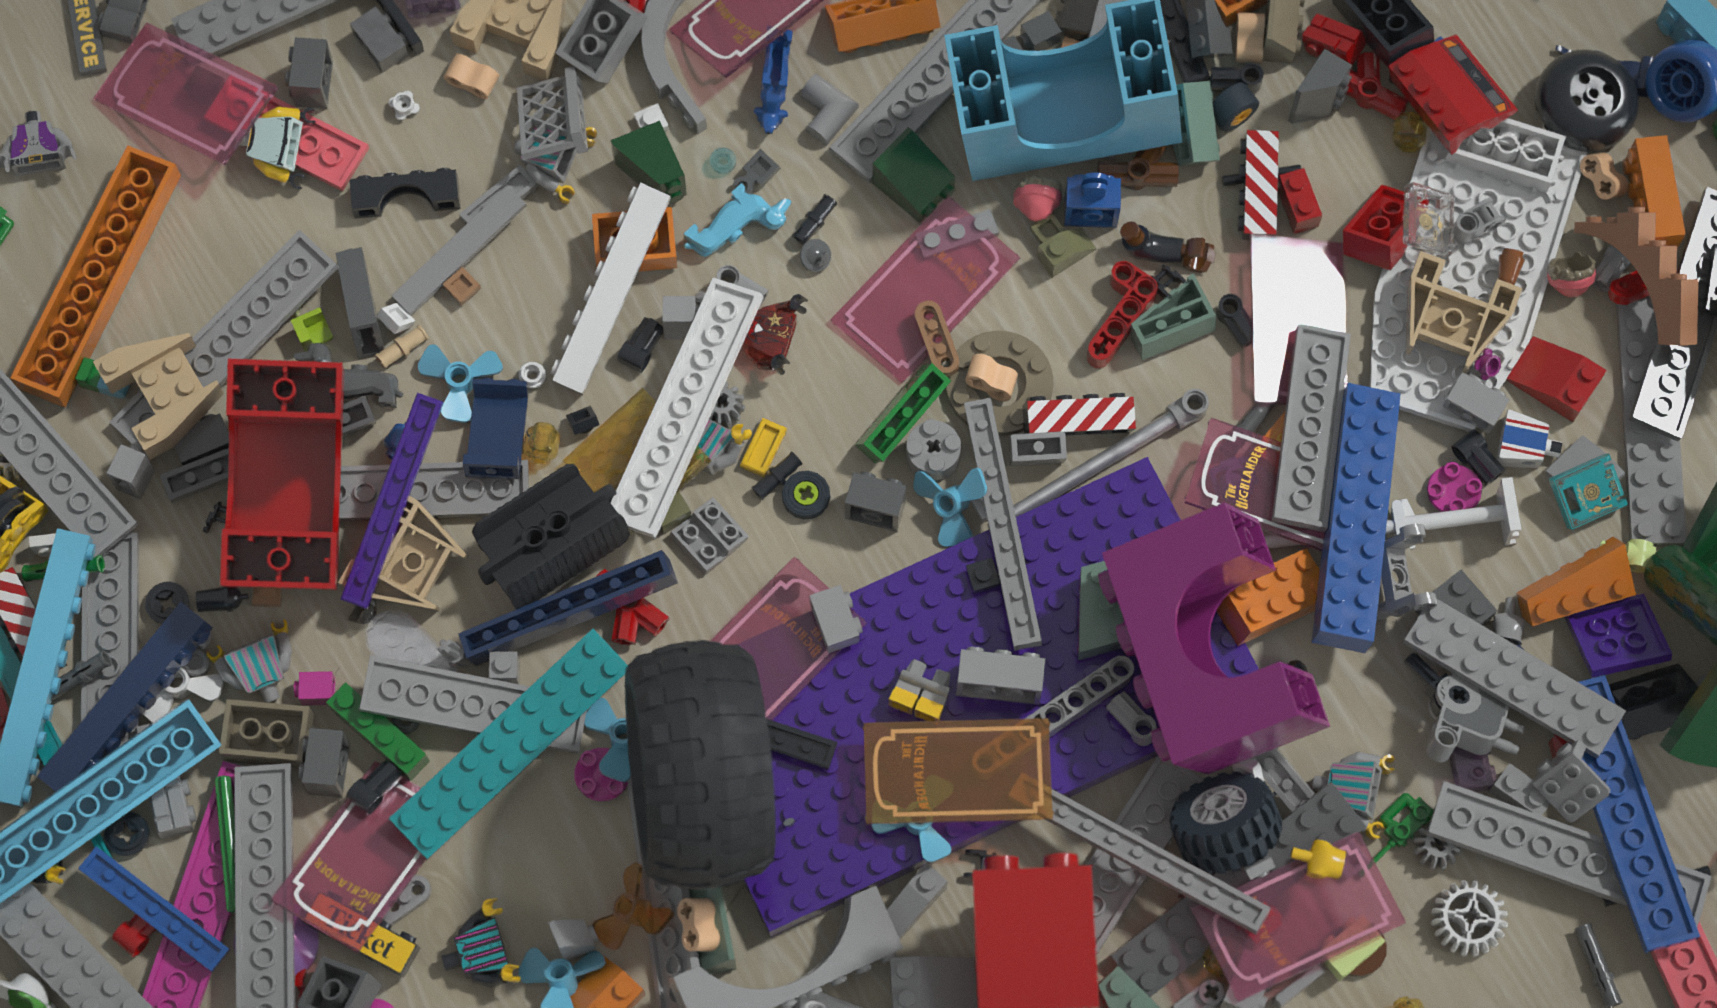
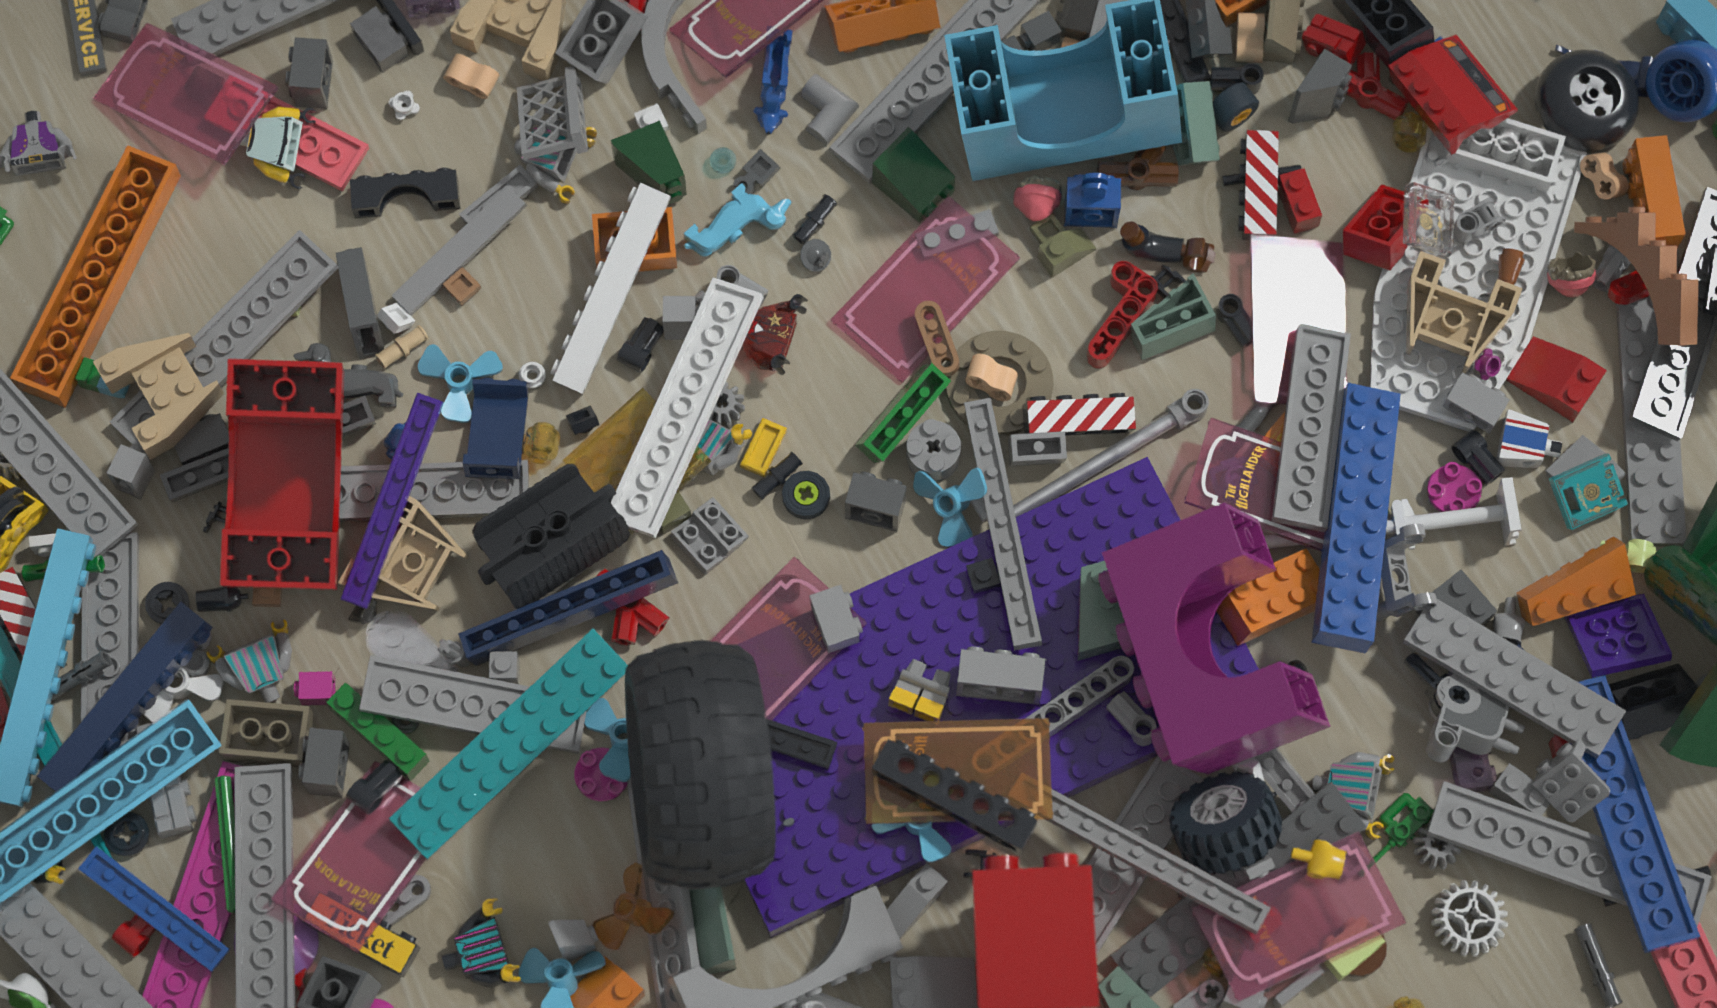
lime panel [291,308,333,351] -> none
light nougat axle [677,898,720,951] -> none
none -> black brick [872,739,1038,856]

